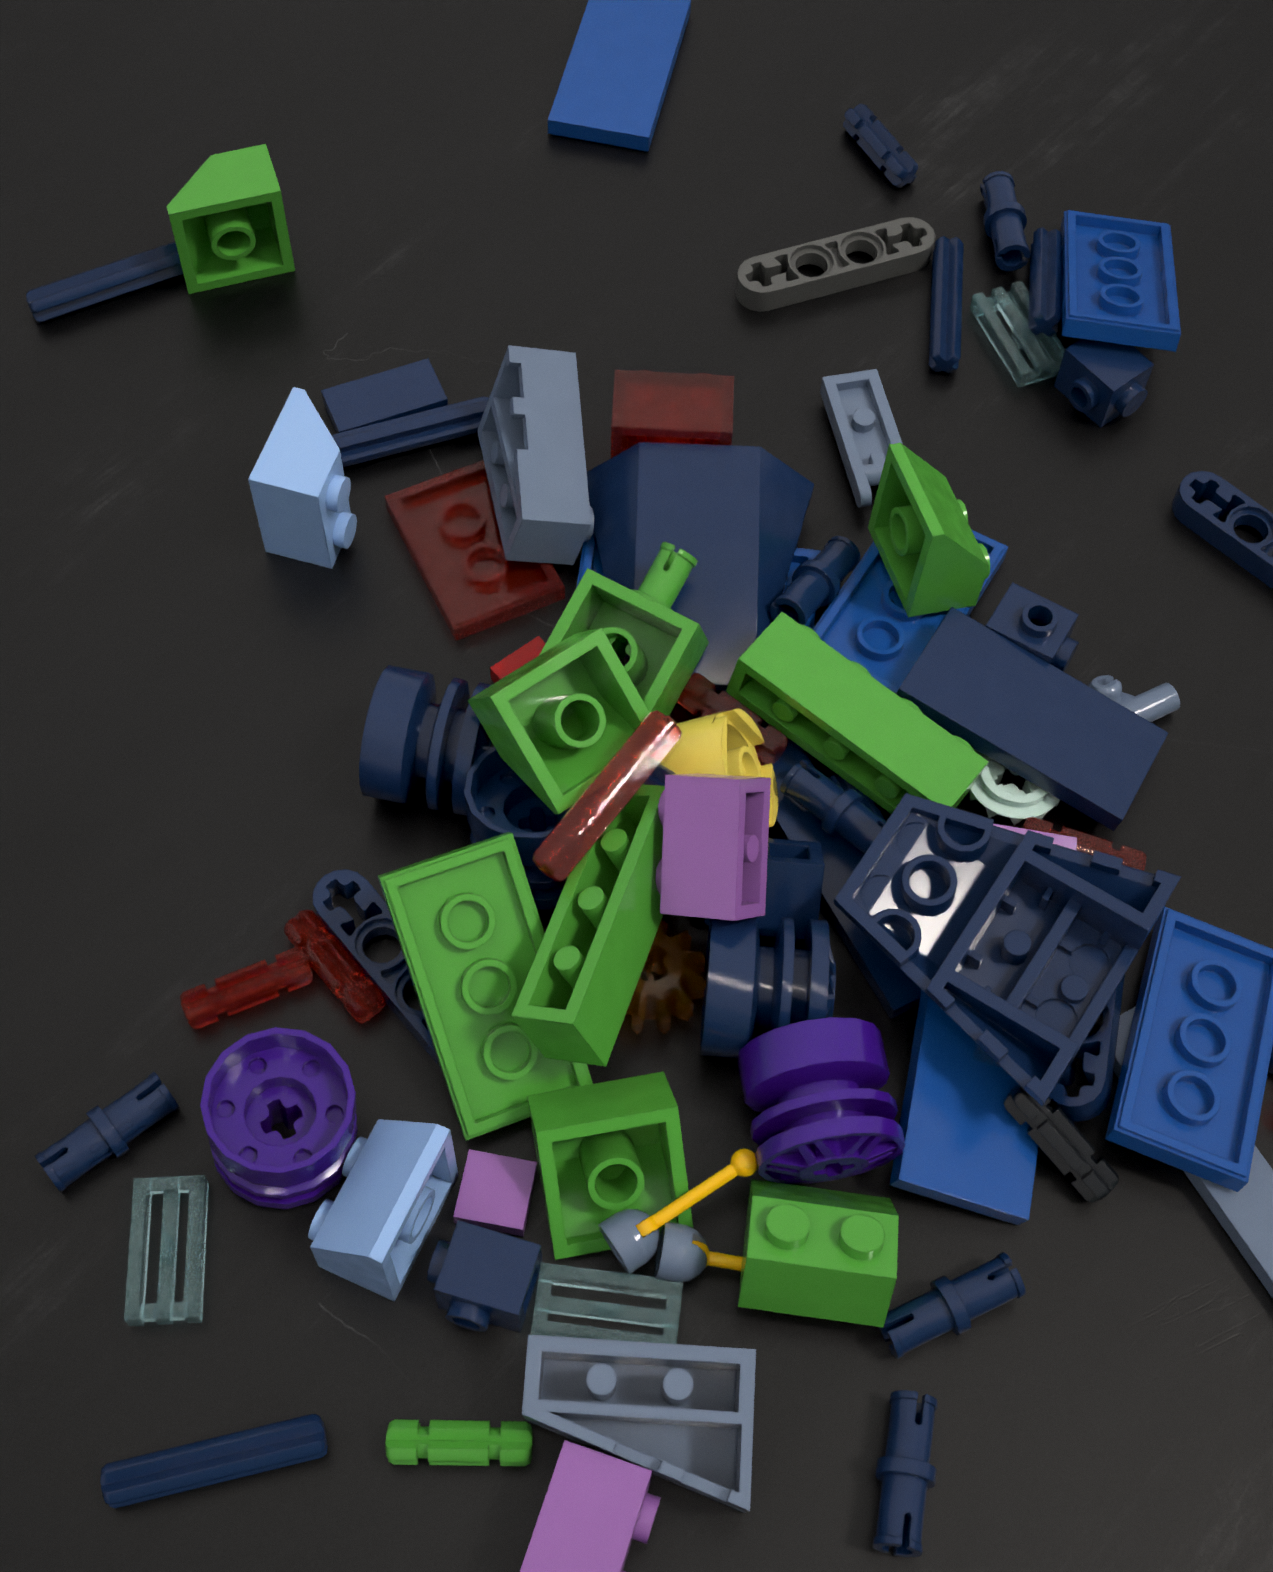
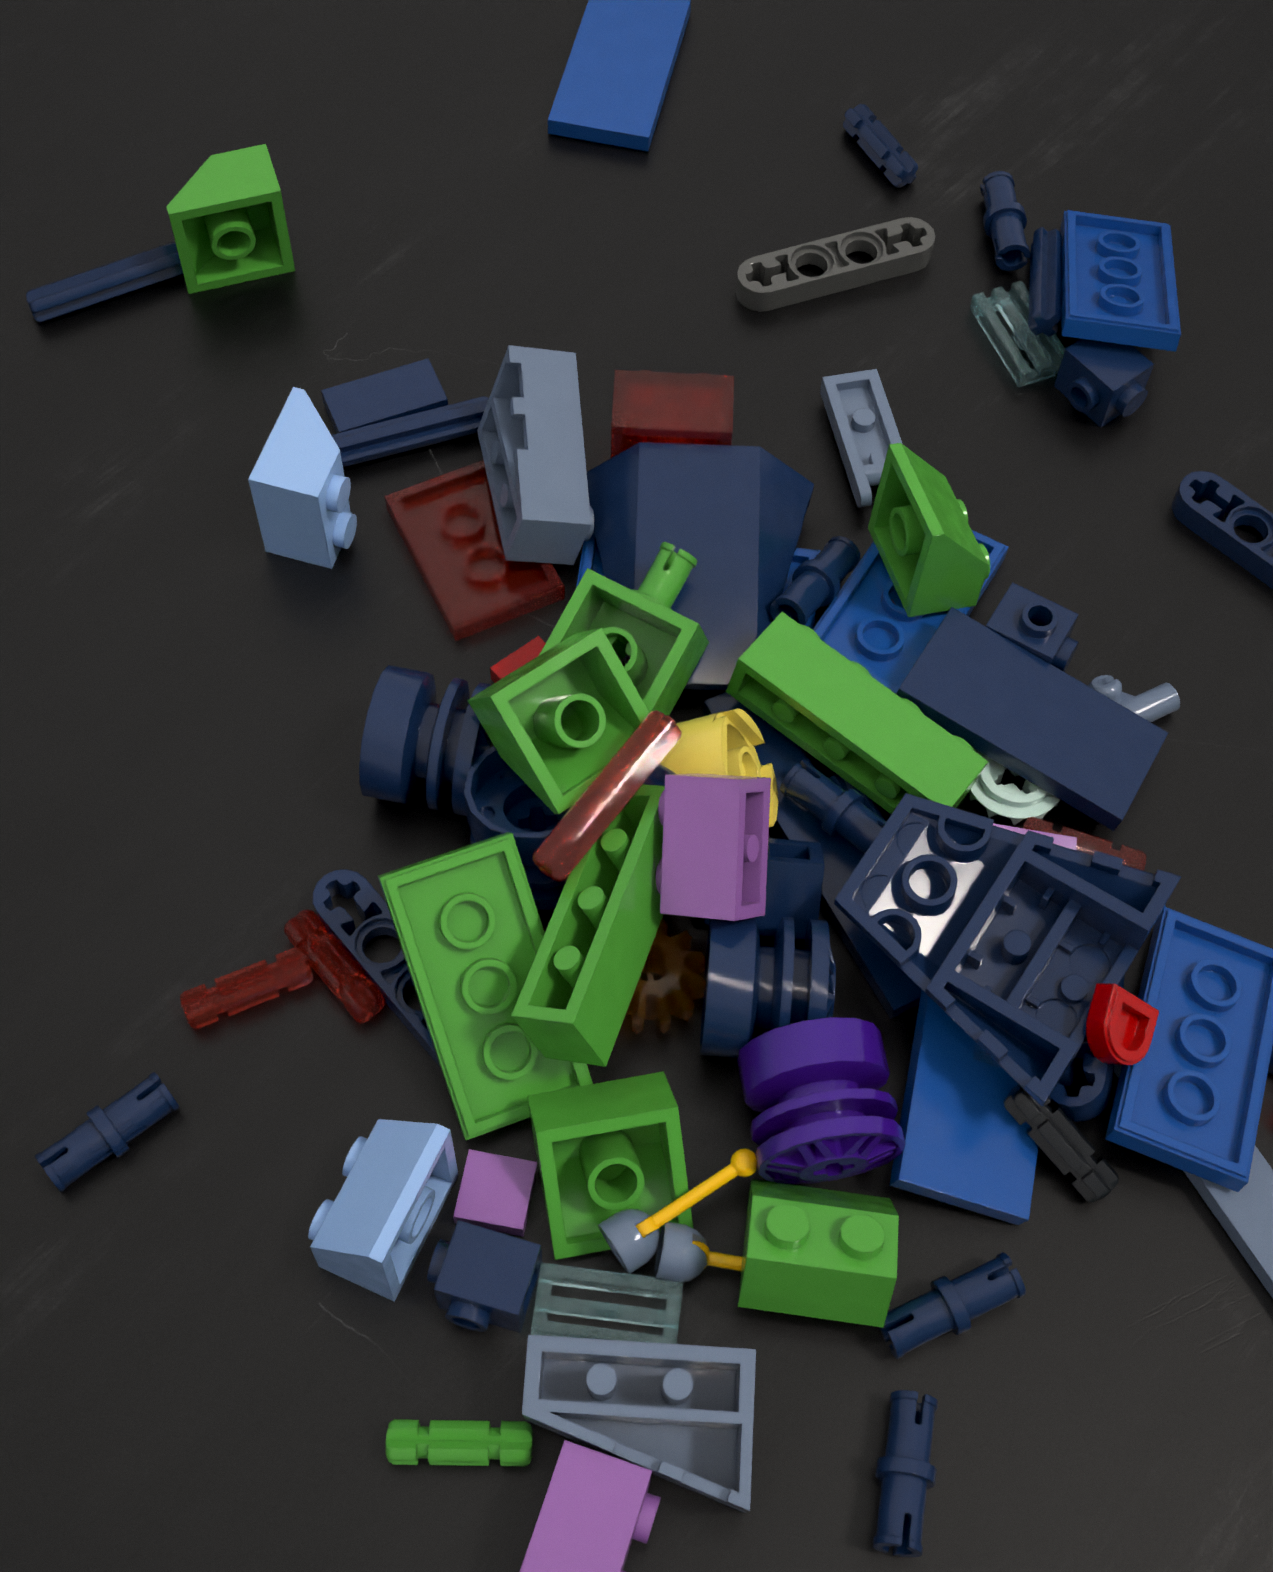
dark blue axle [100,1414,328,1508] -> none
clear light blue tile [124,1175,209,1326] -> none
dark purple wheel [200,1027,358,1209] -> none
clear red axle [677,673,789,765] -> none
dark blue axle [929,236,964,373] -> none
none -> red tile [1086,984,1159,1065]

